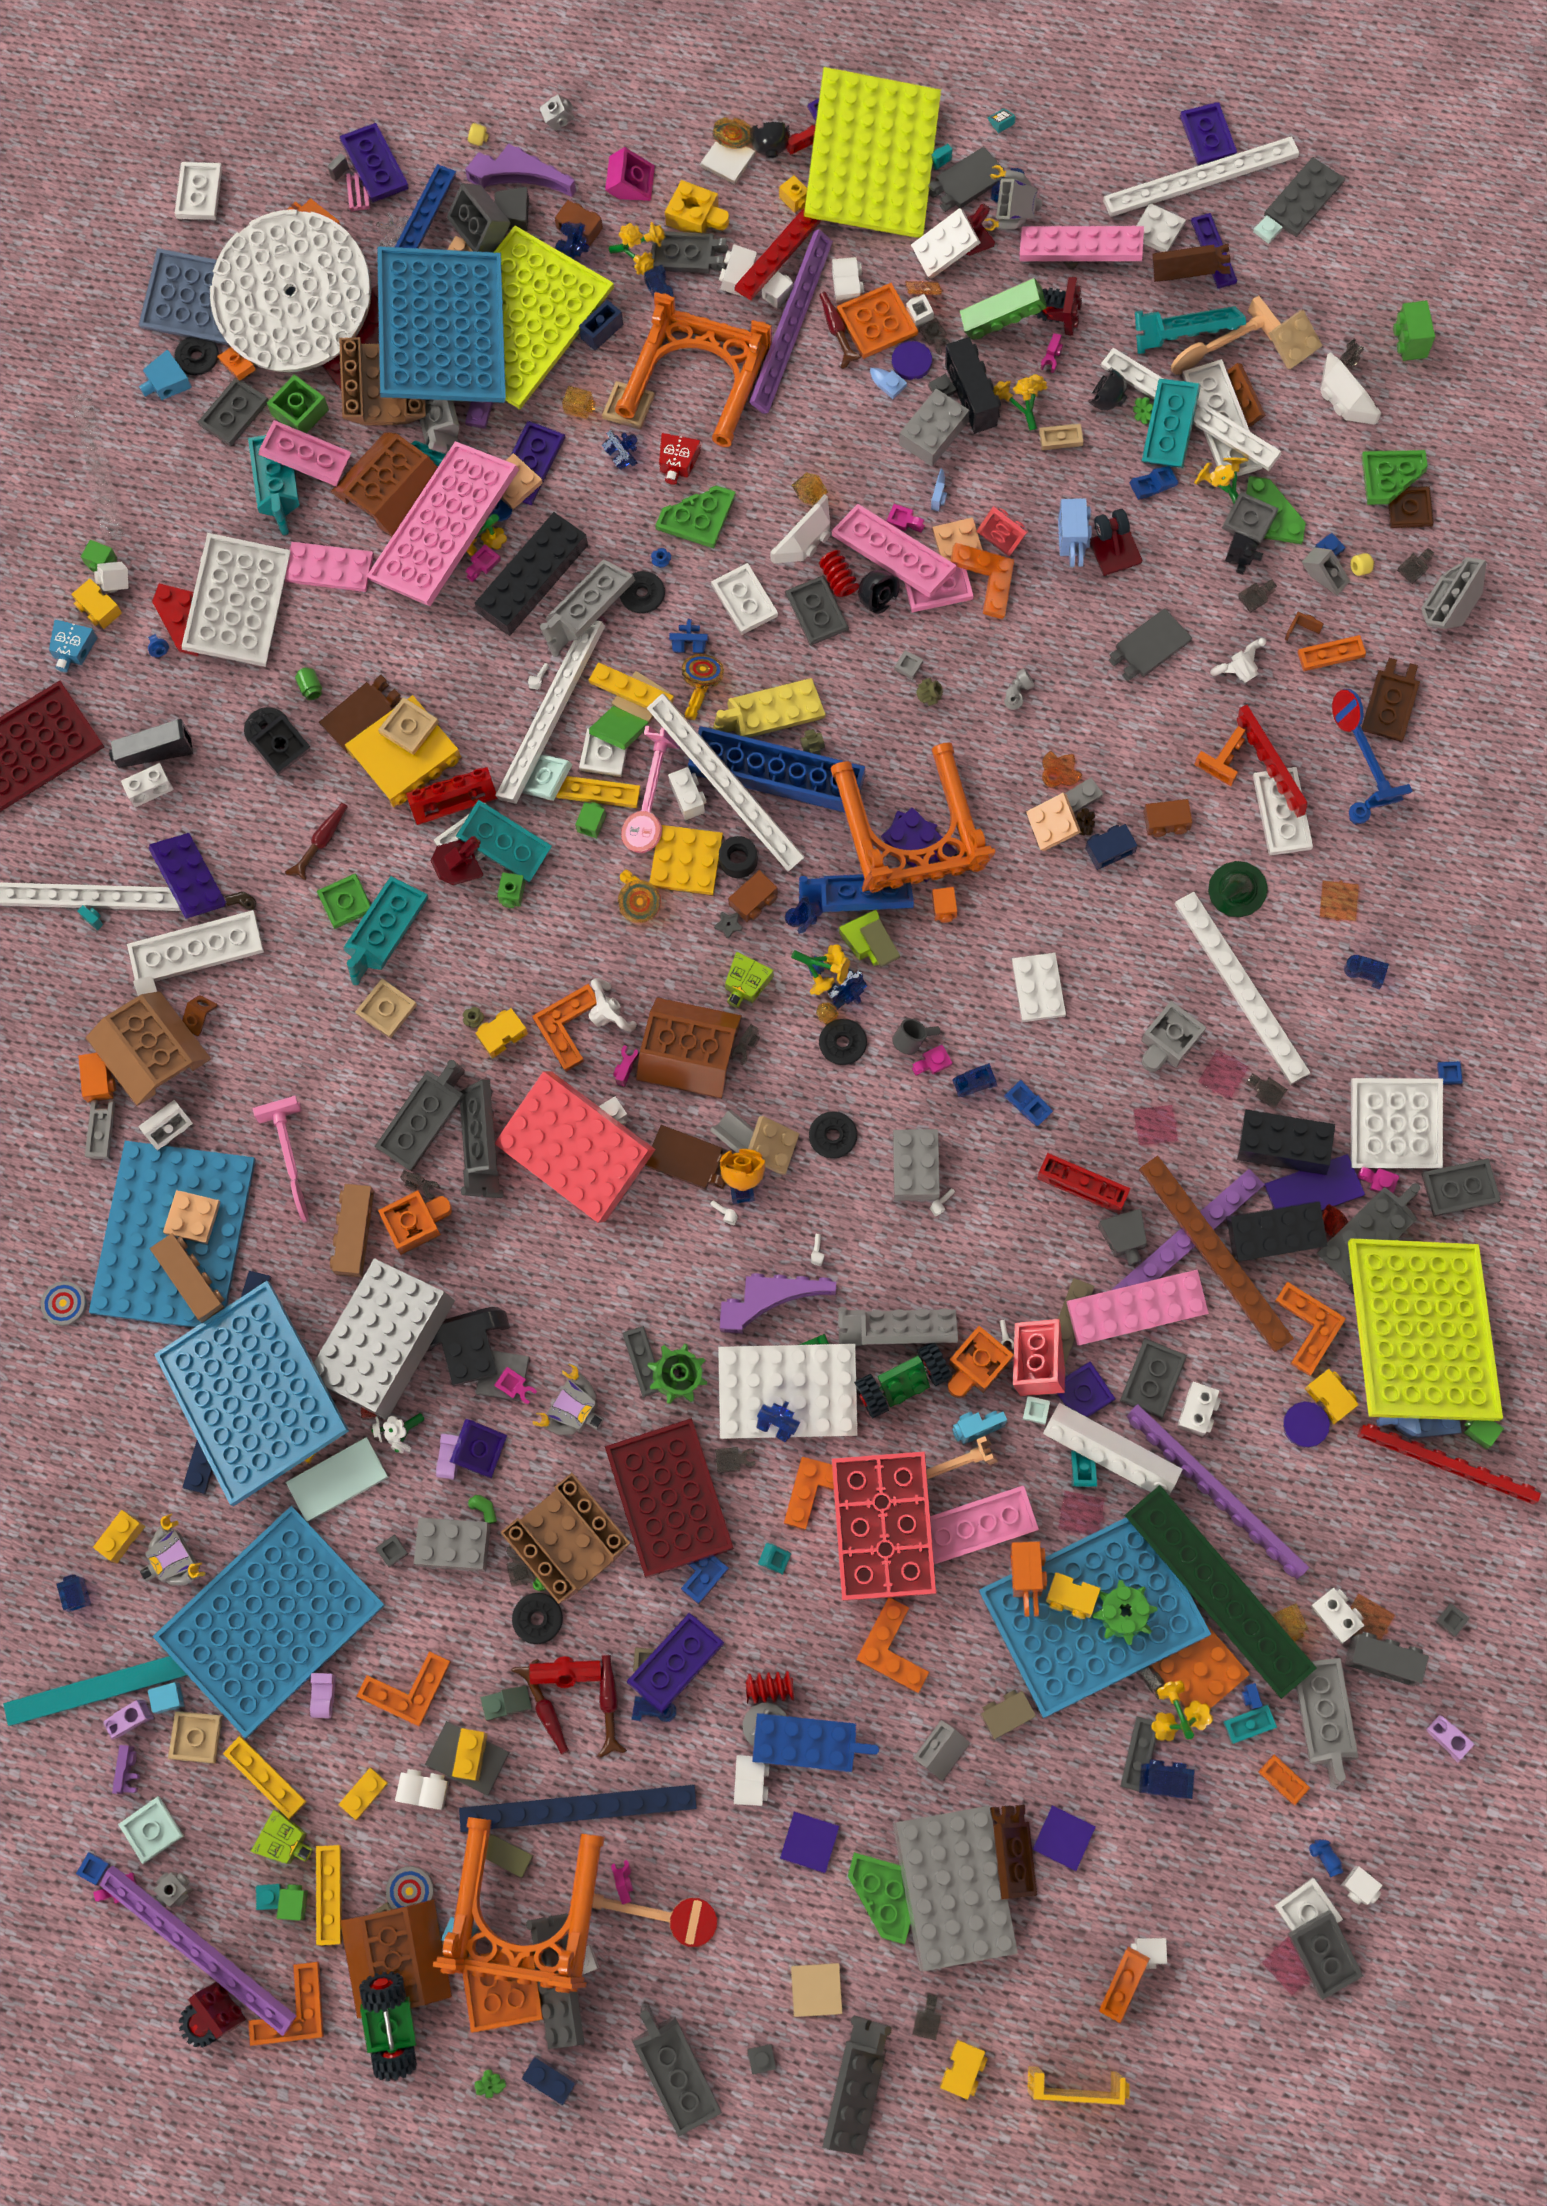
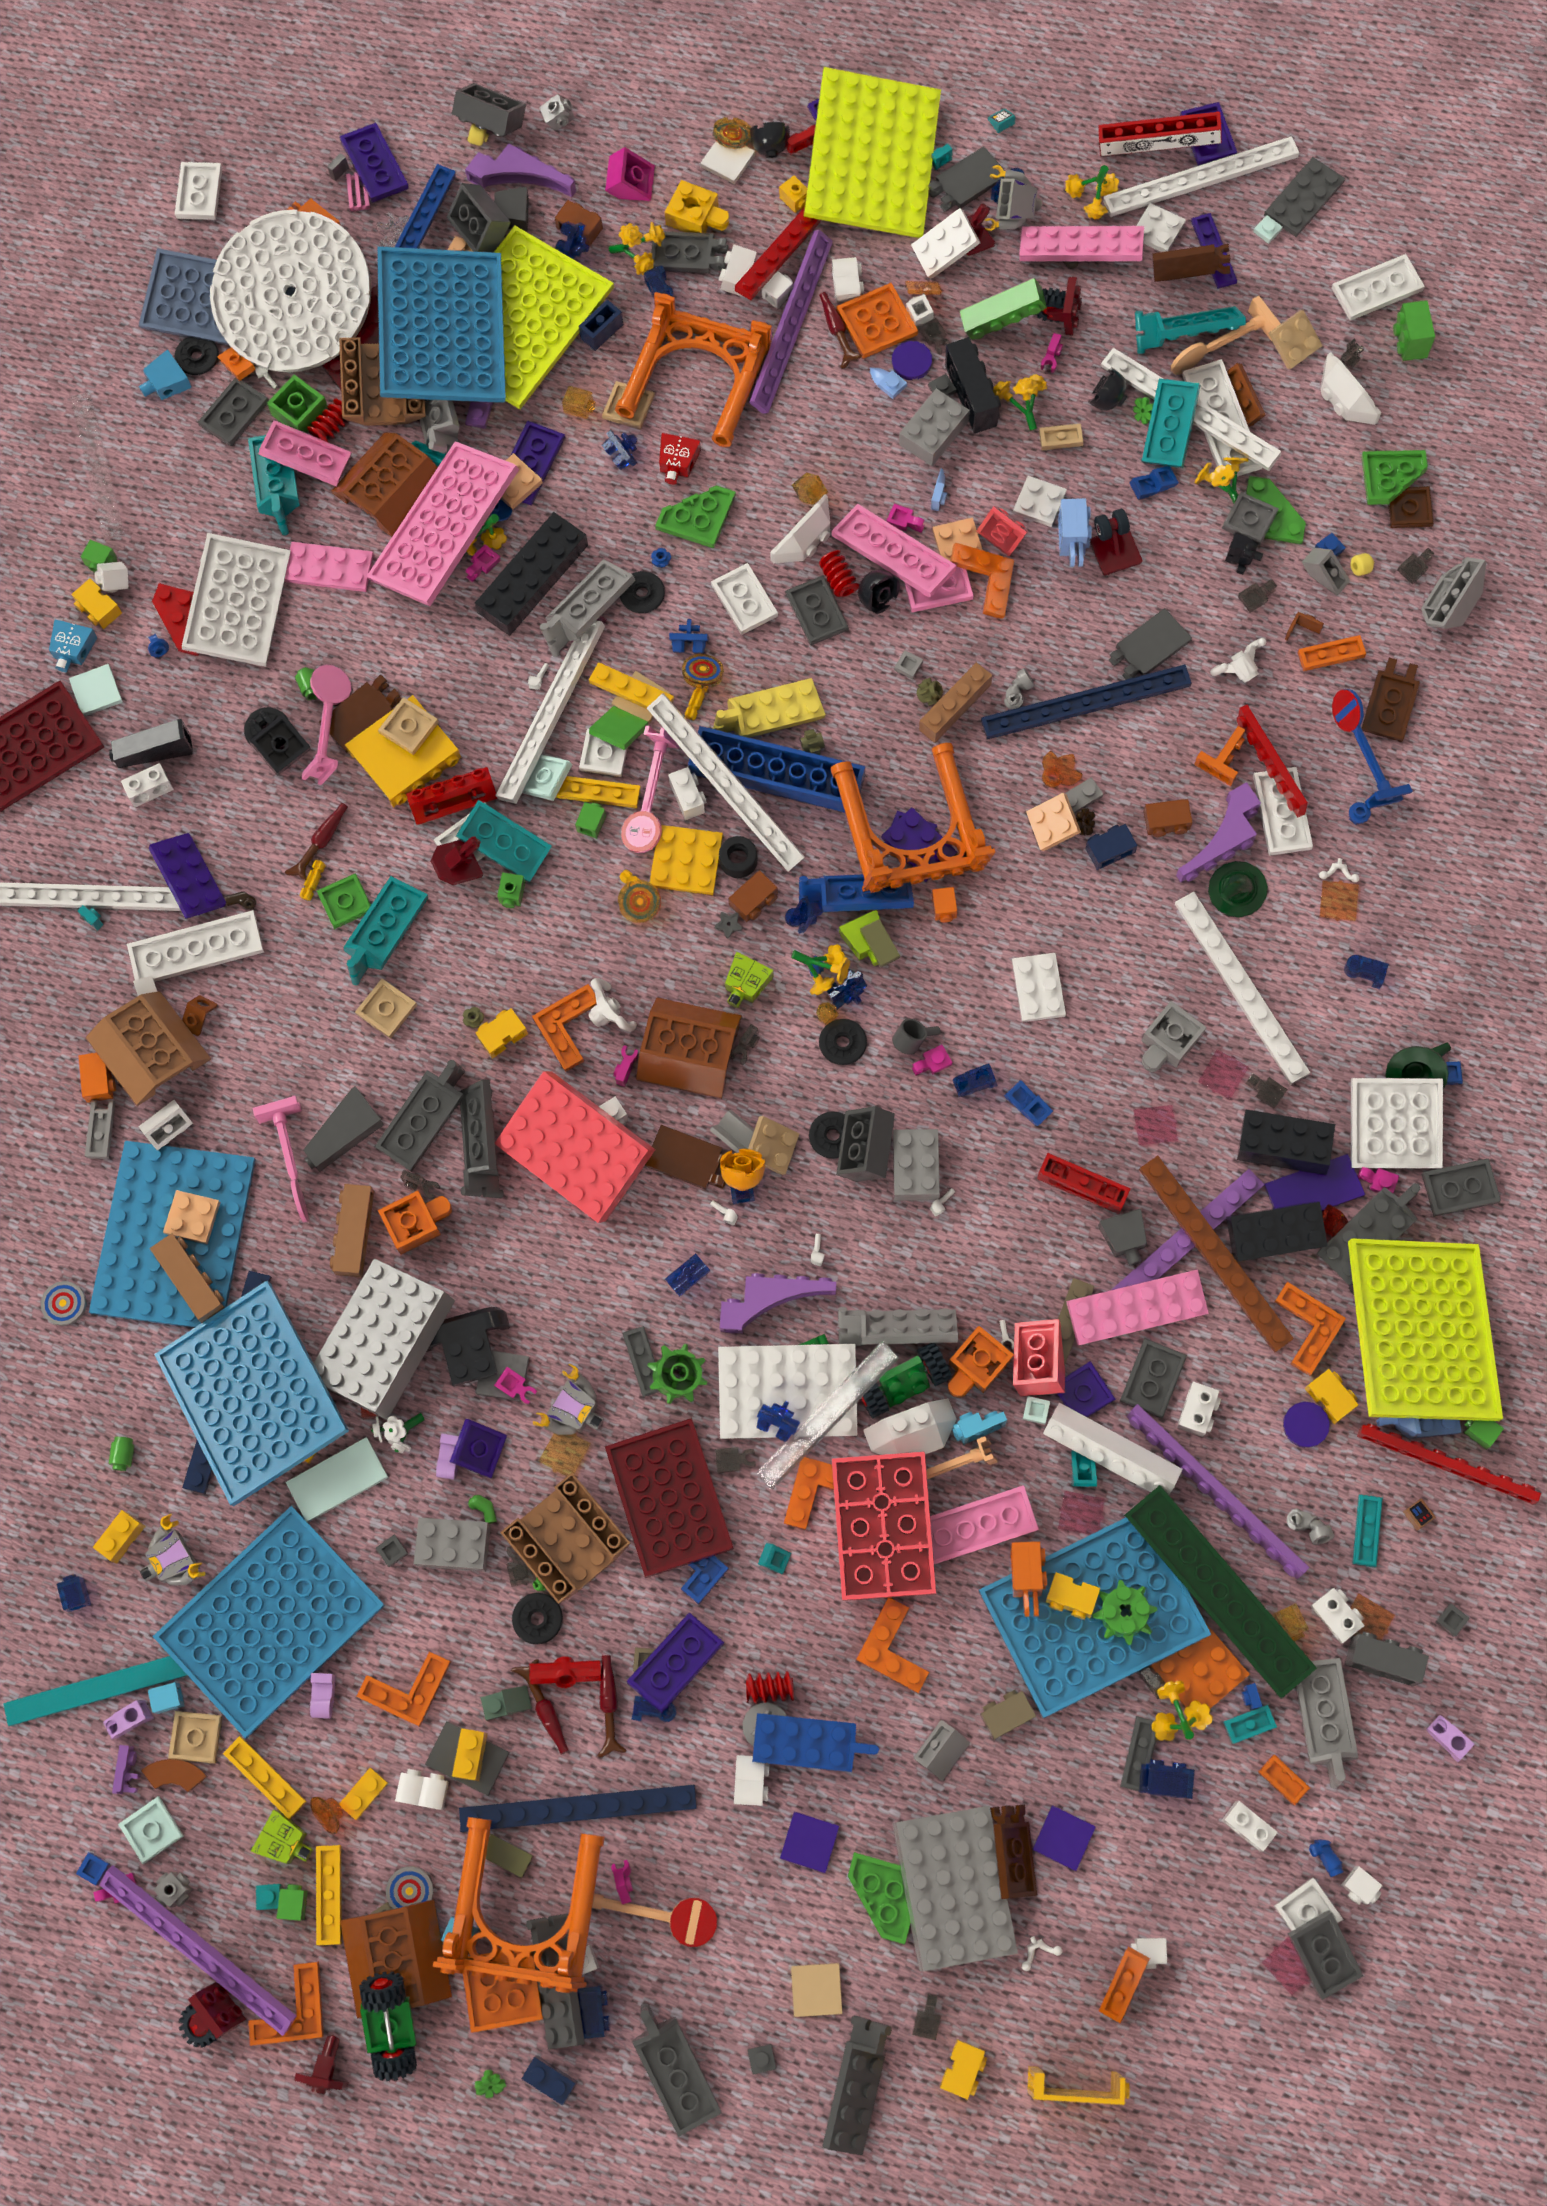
none -> light aqua tile [69,664,123,717]
none -> bright green brick [108,1437,135,1471]
none -> dark orange tile [141,1759,208,1792]
none -> white hand [255,366,278,389]
none -> dark red piece [294,2035,349,2094]
none -> yellow axle [300,860,326,901]
none -> bright pink piece [302,665,351,785]
none -> dark grey slope [303,1086,384,1172]
none -> red piece [307,398,350,443]
none -> clear orange piece [310,1797,343,1834]
none -> dark grey brick [452,83,526,137]
none -> clear yellow piece [538,1433,591,1477]
none -> clear blue brick [577,1985,610,2039]
none -> clear blue hips [665,1253,710,1297]
none -> clear tile [756,1341,899,1490]
none -> dark grey brick [836,1106,895,1182]
none -> white wedge [863,1398,957,1455]
none -> medium nougat brick [919,662,992,743]
none -> dark blue plate [981,664,1192,740]
none -> white plate [1013,476,1067,527]
none -> white piece [1022,1937,1062,1971]
none -> yellow plant [1065,165,1119,220]
none -> red brick [1098,111,1222,157]
none -> medium lavender arch [1176,782,1261,882]
none -> white brick [1221,1801,1278,1852]
none -> light grey arm [1287,1509,1334,1545]
none -> white piece [1319,858,1359,883]
none -> white plate [1332,254,1425,321]
none -> teal tile [1352,1494,1383,1568]
none -> dark green piece [1385,1042,1451,1089]
none -> slope [1403,1498,1436,1531]

